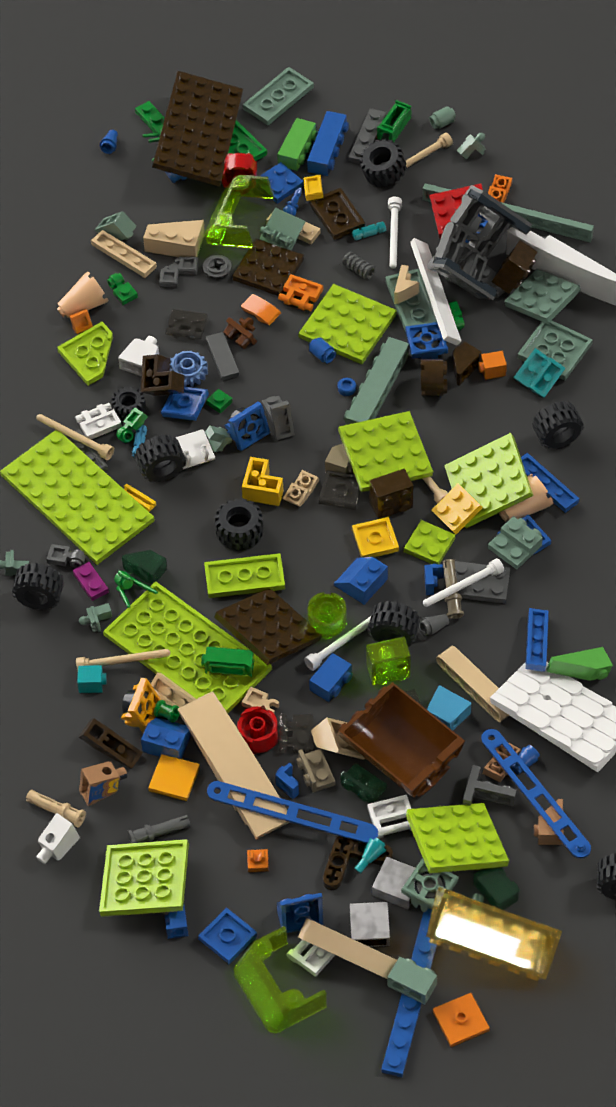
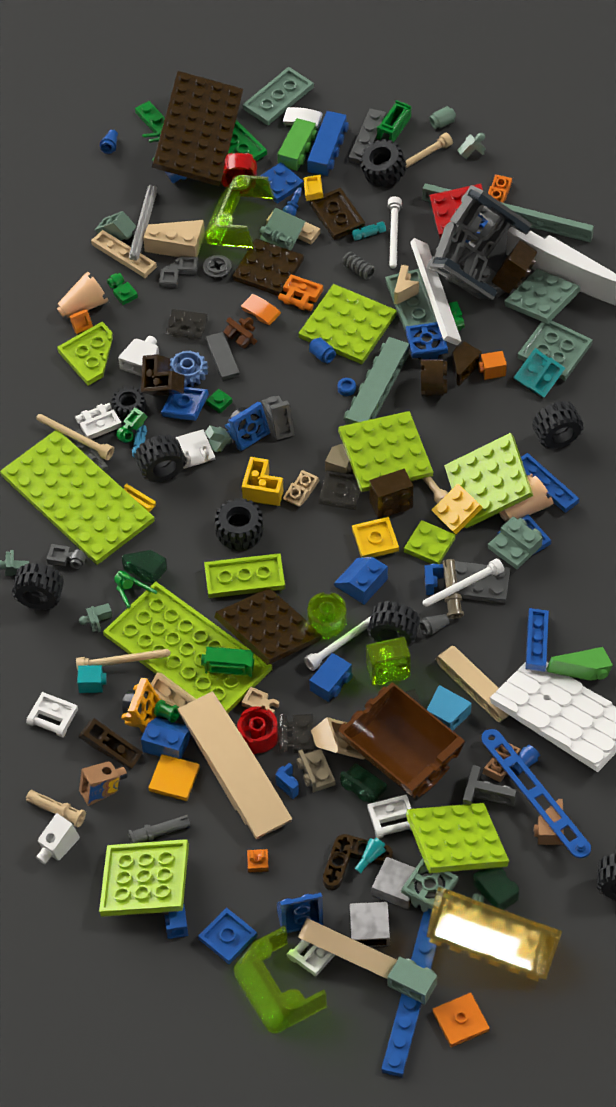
magenta plate [73,562,109,601] -> none
blue piece [207,781,378,843] -> none
none -> white plate [26,692,78,738]
none -> light grey axle [129,185,157,261]
none -> white slope [283,107,323,128]

